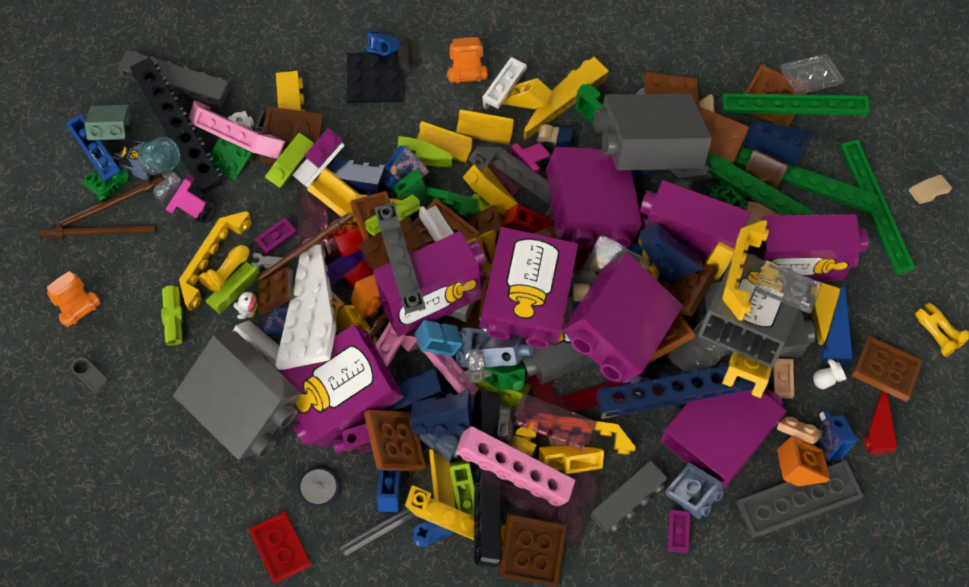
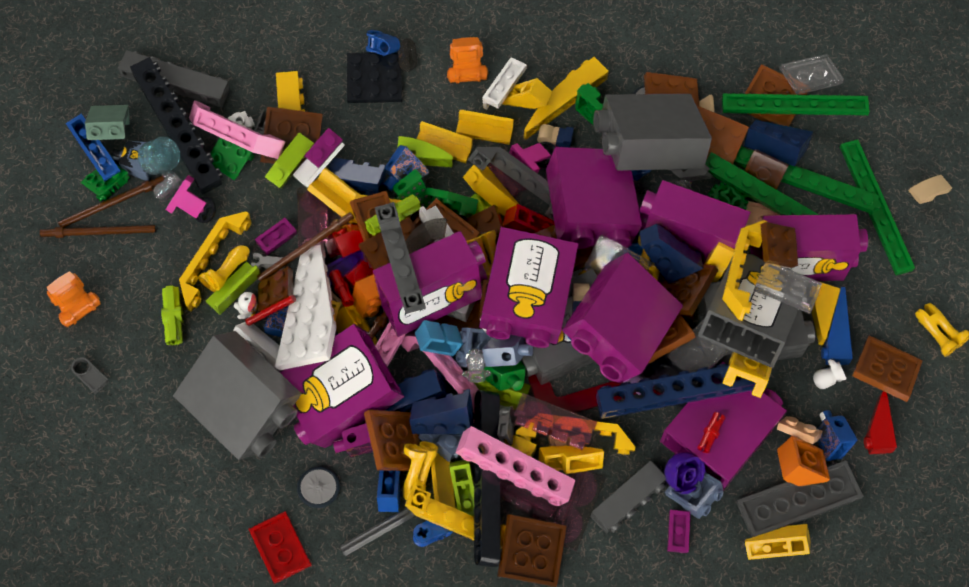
light nougat plate [773,359,794,399] -> none
none -> red bar [245,295,296,326]
none -> red pin [329,270,355,307]
none -> yellow piece [403,441,438,500]
none -> clear smoke tile [406,218,448,254]
none -> dark purple cylinder [664,452,705,494]
none -> red pin [697,412,725,453]
none -> yellow slope [745,524,811,560]
none -> reddish brown plate [761,222,798,268]

